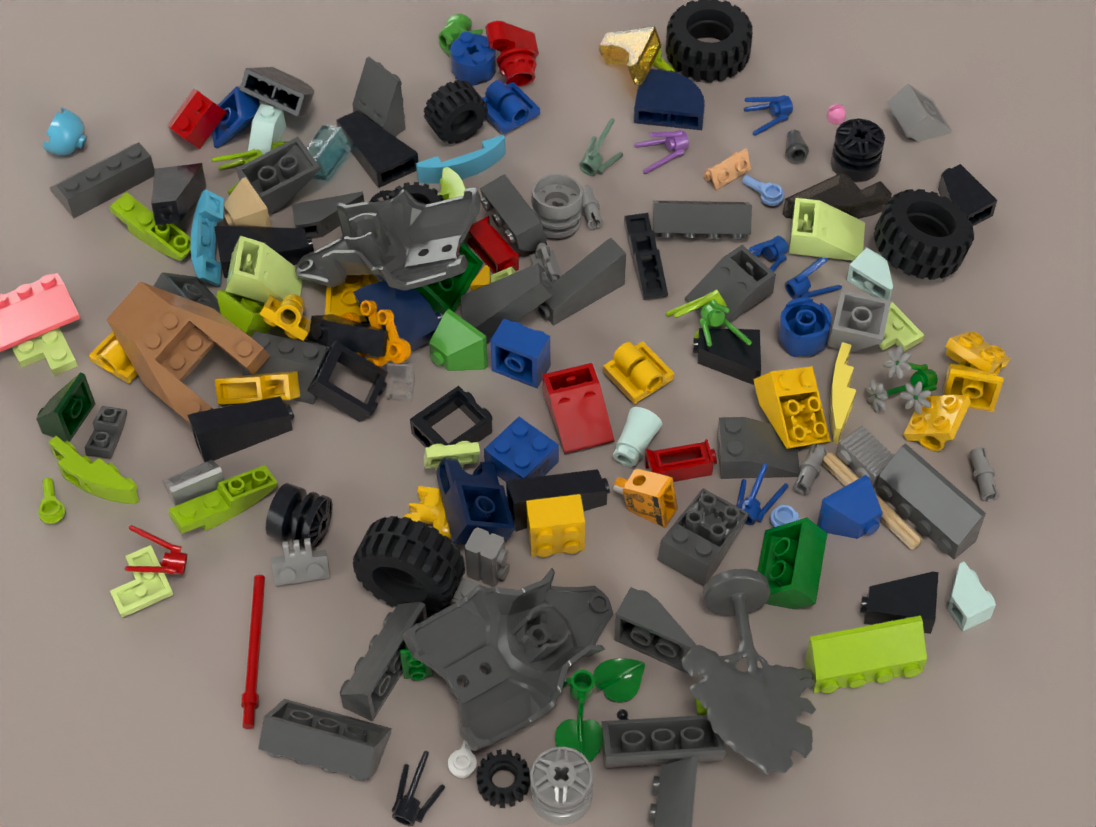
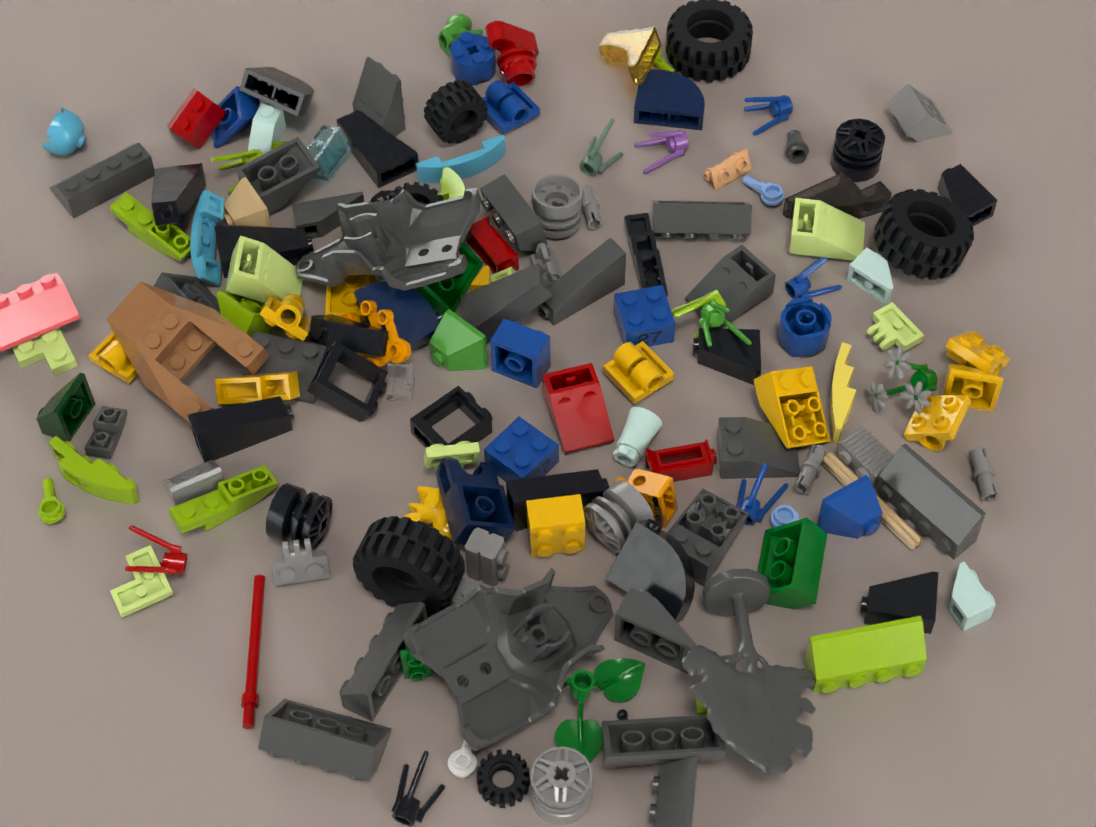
blue plant [749,236,789,272] -> none
bright pink hinge [827,104,846,124] -> none
light grey slope [828,290,891,352] -> none
none -> light grey wheel [583,480,654,553]
none -> brick [606,519,695,622]
none -> blue brick [614,285,675,347]

